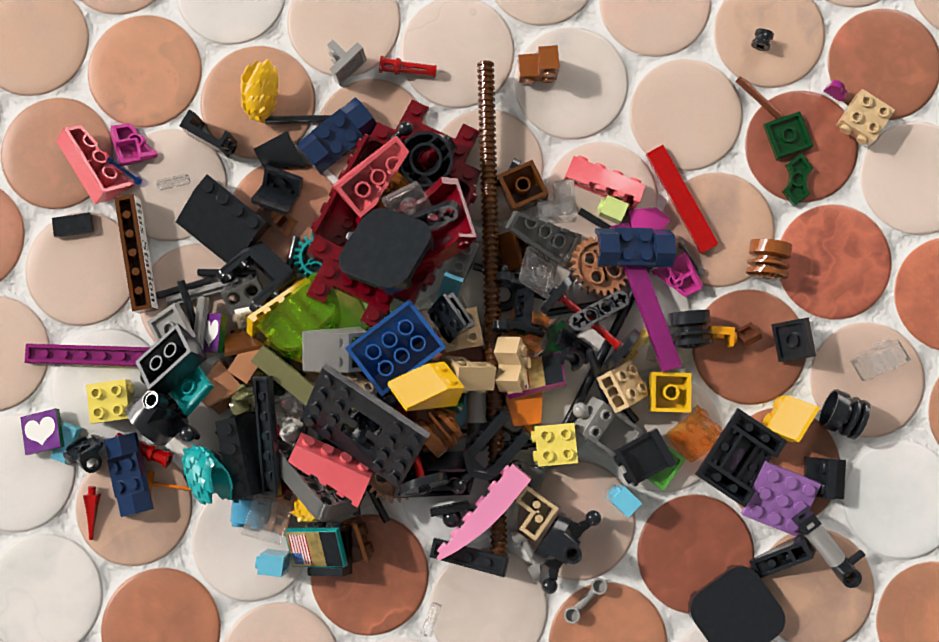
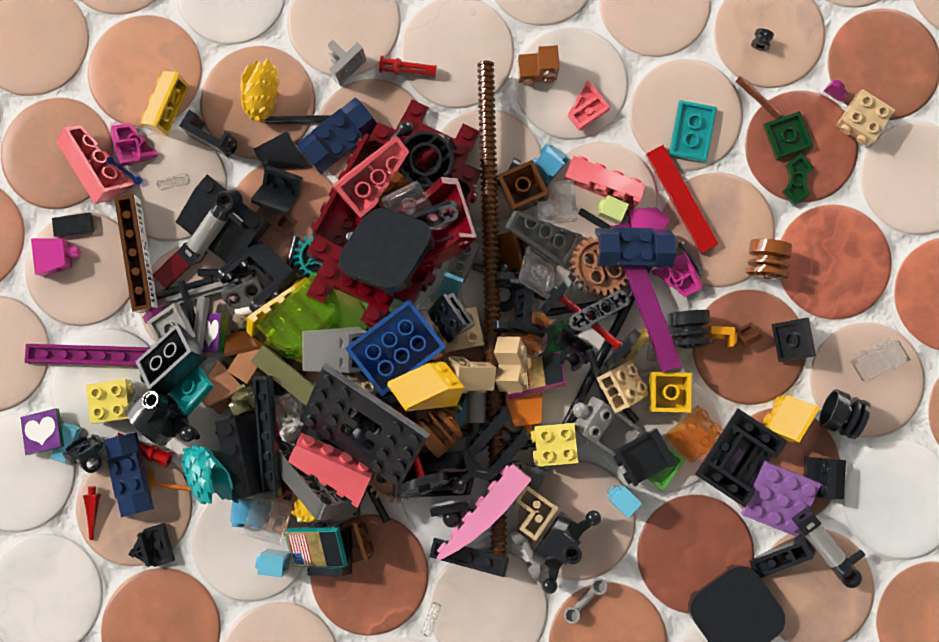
none -> dark pink torso [31,238,81,277]
none -> black slope [128,522,175,567]
none -> yellow slope [141,71,189,136]
none -> magenta tile [142,306,166,324]
none -> dark red tile [152,250,191,289]
none -> piece [177,189,245,266]
none -> dark azure cylinder [533,143,569,187]
none -> coral wing [568,80,610,131]
none -> teal tile [669,100,717,163]

